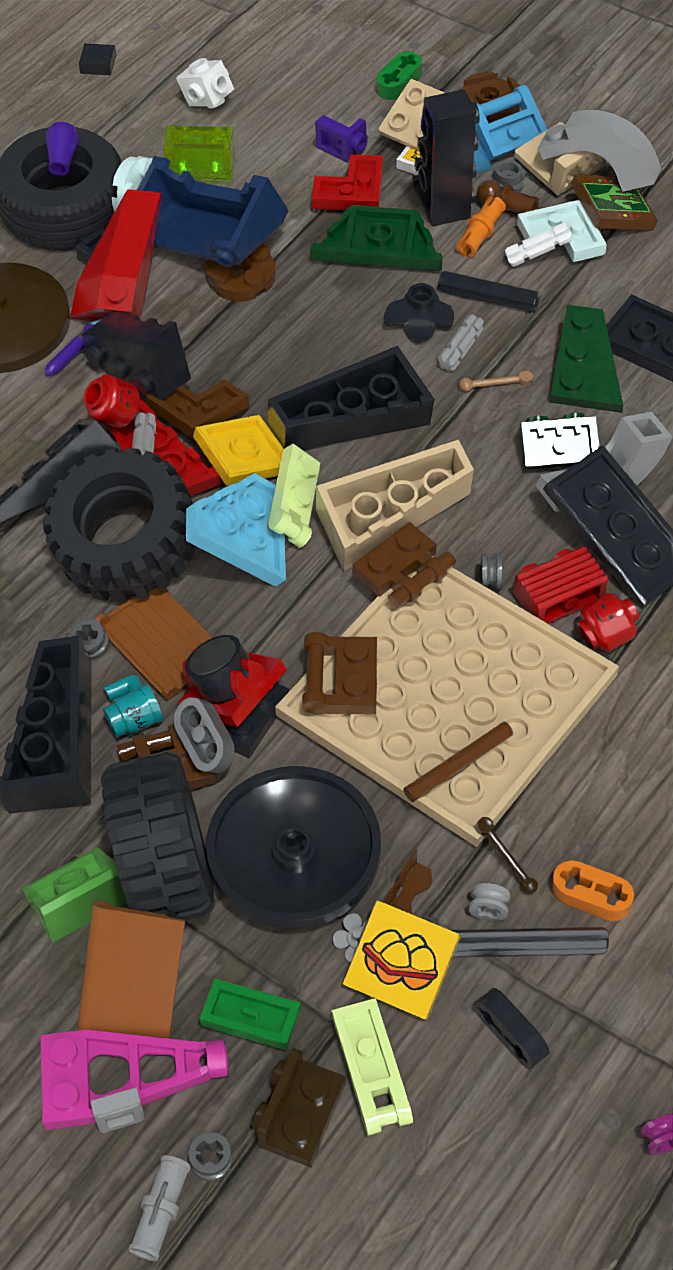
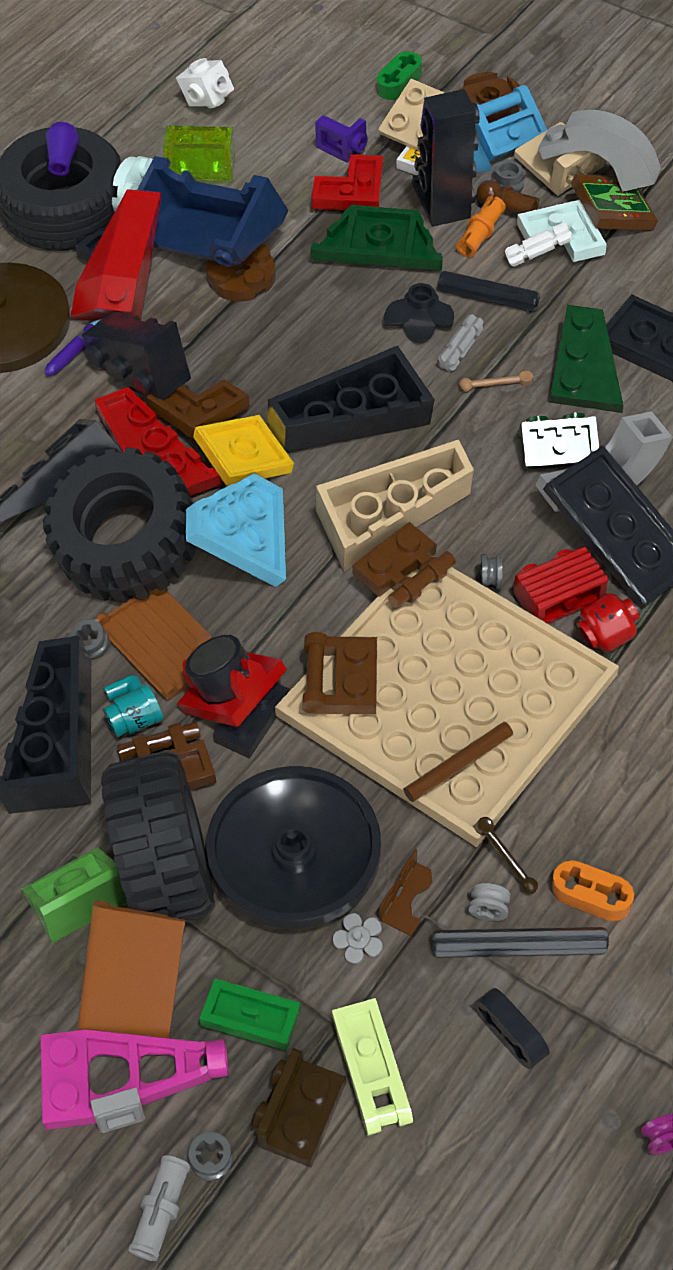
black tile [79,43,117,75] -> none
red head [84,374,140,428] -> none
light grey axle [132,412,156,455] -> none
dark grey plate [174,697,235,773] -> none
yellowish green plate [268,444,320,548] -> none
yellow tile [343,900,461,1020] -> none

